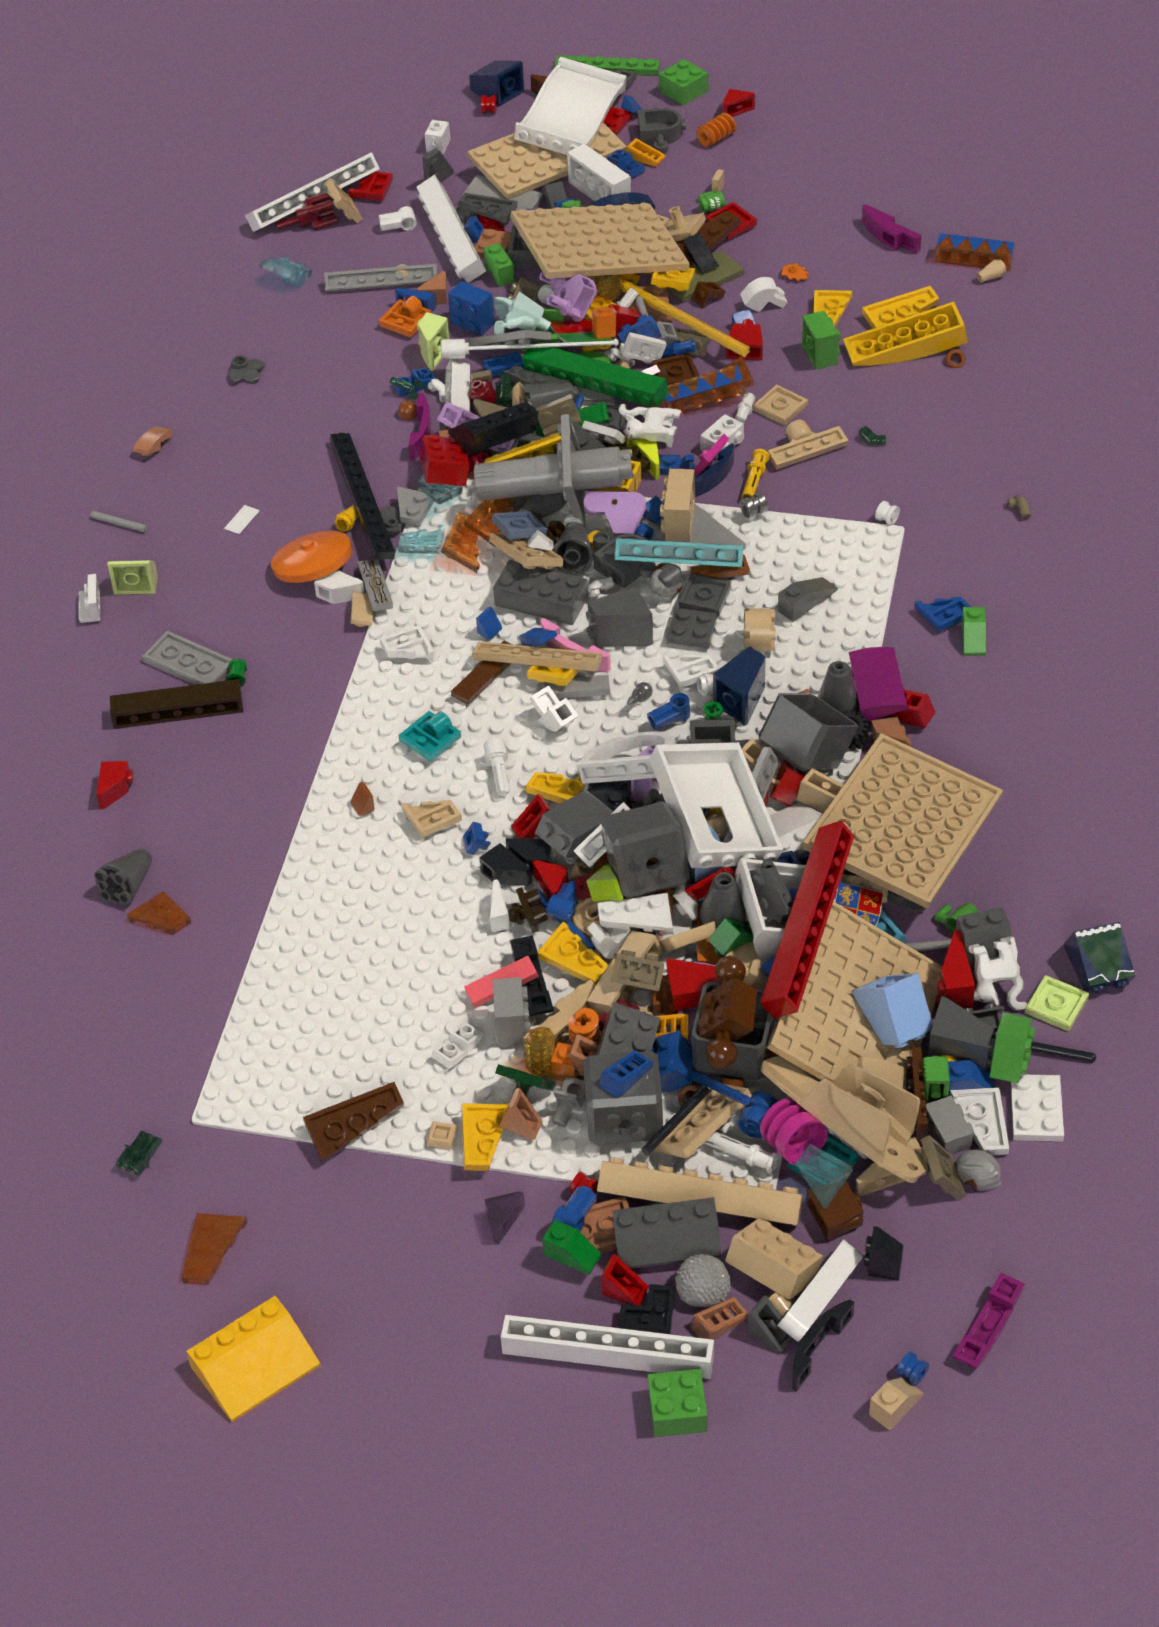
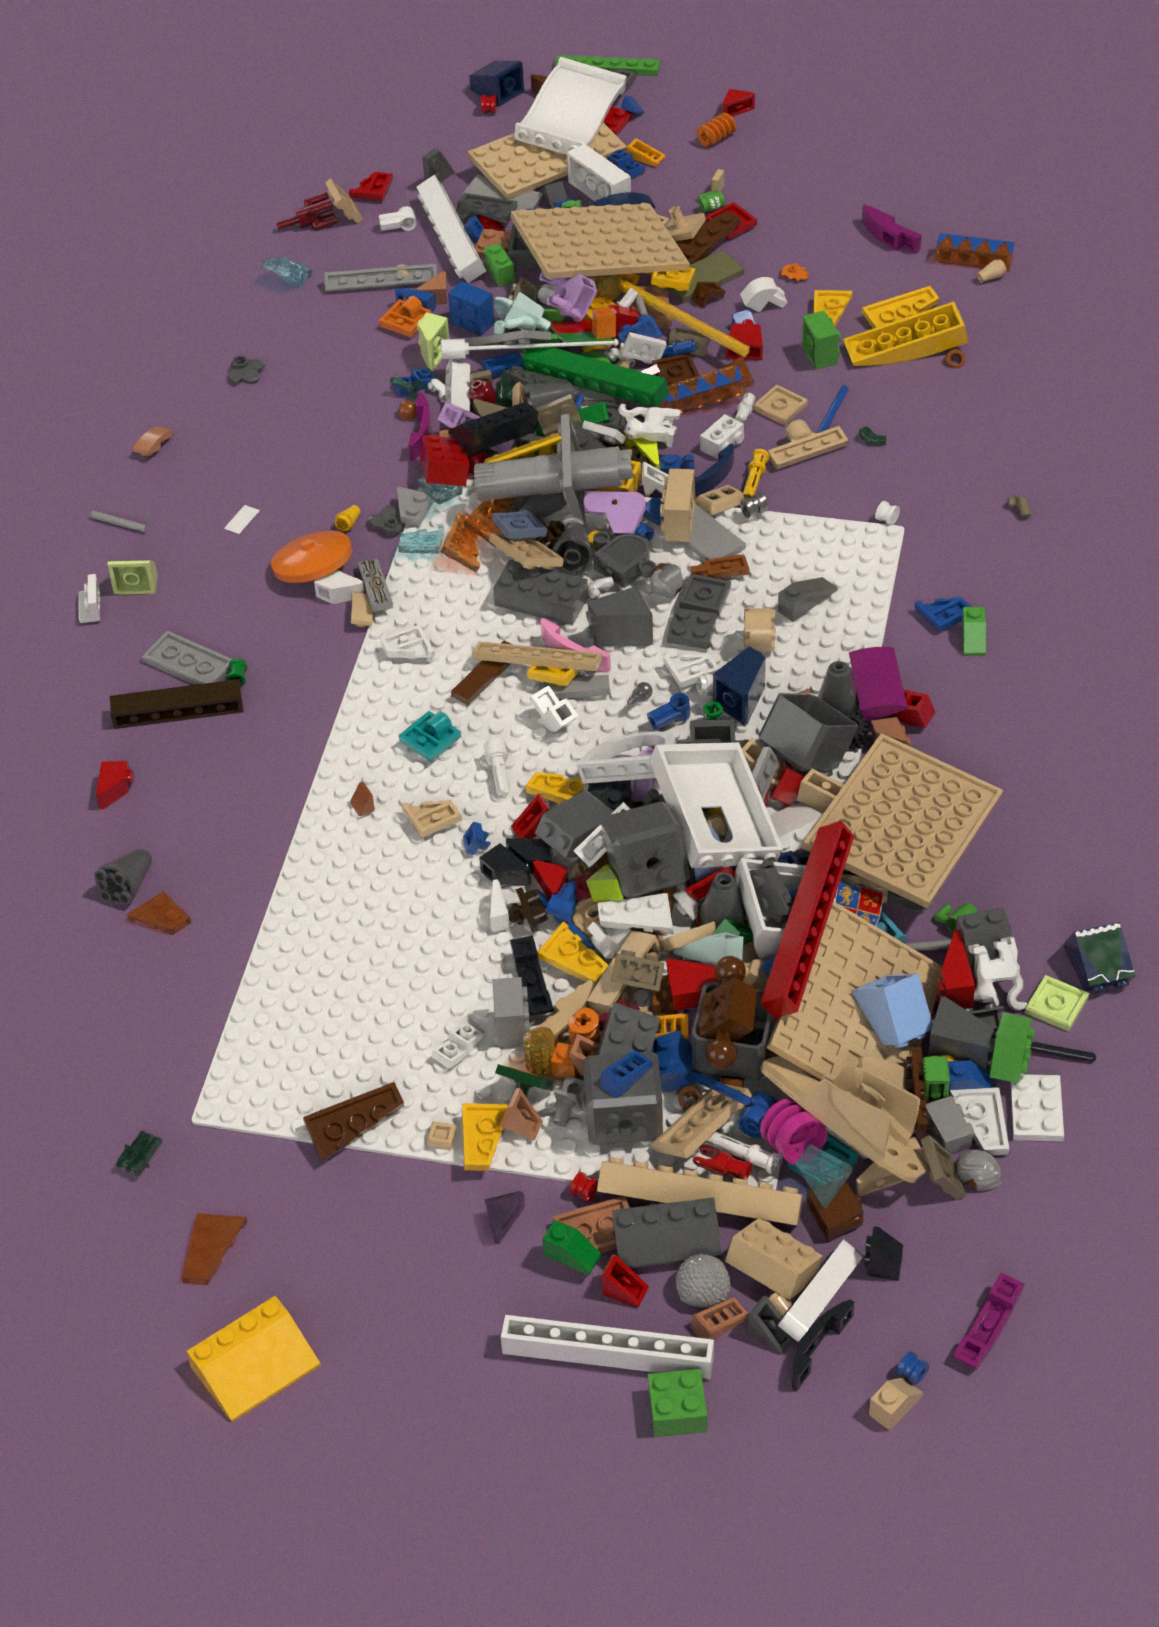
white brick [245,152,380,232] -> none
black plate [330,433,396,560] -> none
white head [425,120,451,154] -> none
coral tile [464,956,539,1008] -> none
blue slope [476,607,502,639] -> none
blue slope [519,628,558,647] -> none
white slope [527,530,553,551] -> none
blue piece [551,1185,597,1231] -> none
teal brick [614,538,743,567] -> none
black plate [618,1284,675,1335] -> none
dark grey piece [637,107,686,154] -> none
black bar [641,1085,710,1156] -> none
light grey slope [656,321,678,346] -> none
bright green brick [659,59,708,105] -> none
black slope [683,233,719,274] -> none
dark pink plate [694,434,729,477] -> none
none -> white slope [642,462,669,497]
none -> light aqua slope [673,932,743,966]
none -> red piece [693,1145,753,1180]
none -> tan piece [695,485,744,515]
none -> blue bar [817,385,849,433]

